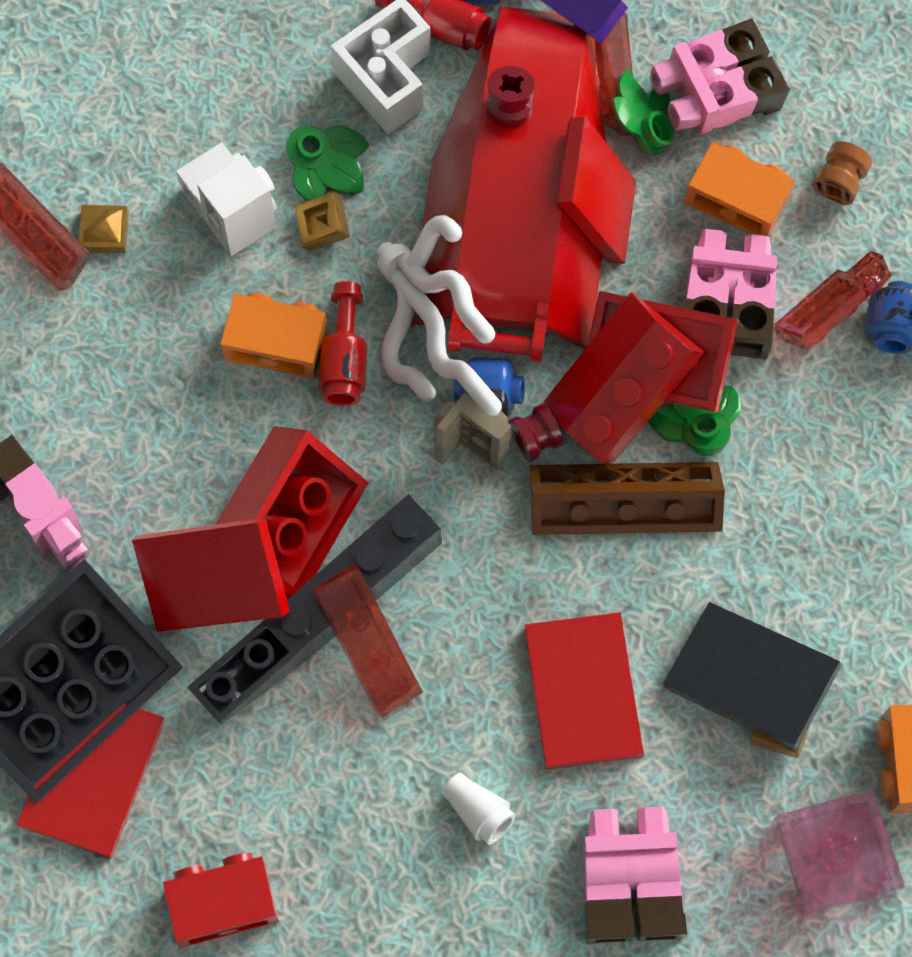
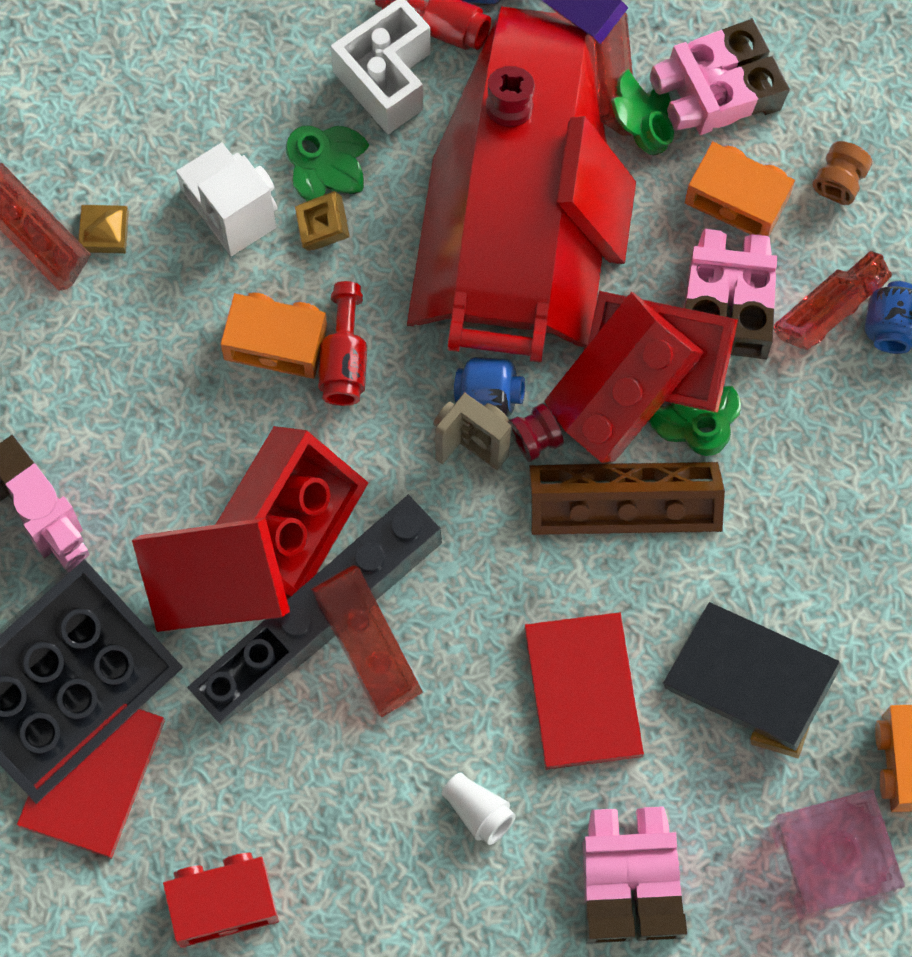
white plant [377,215,502,416] -> none

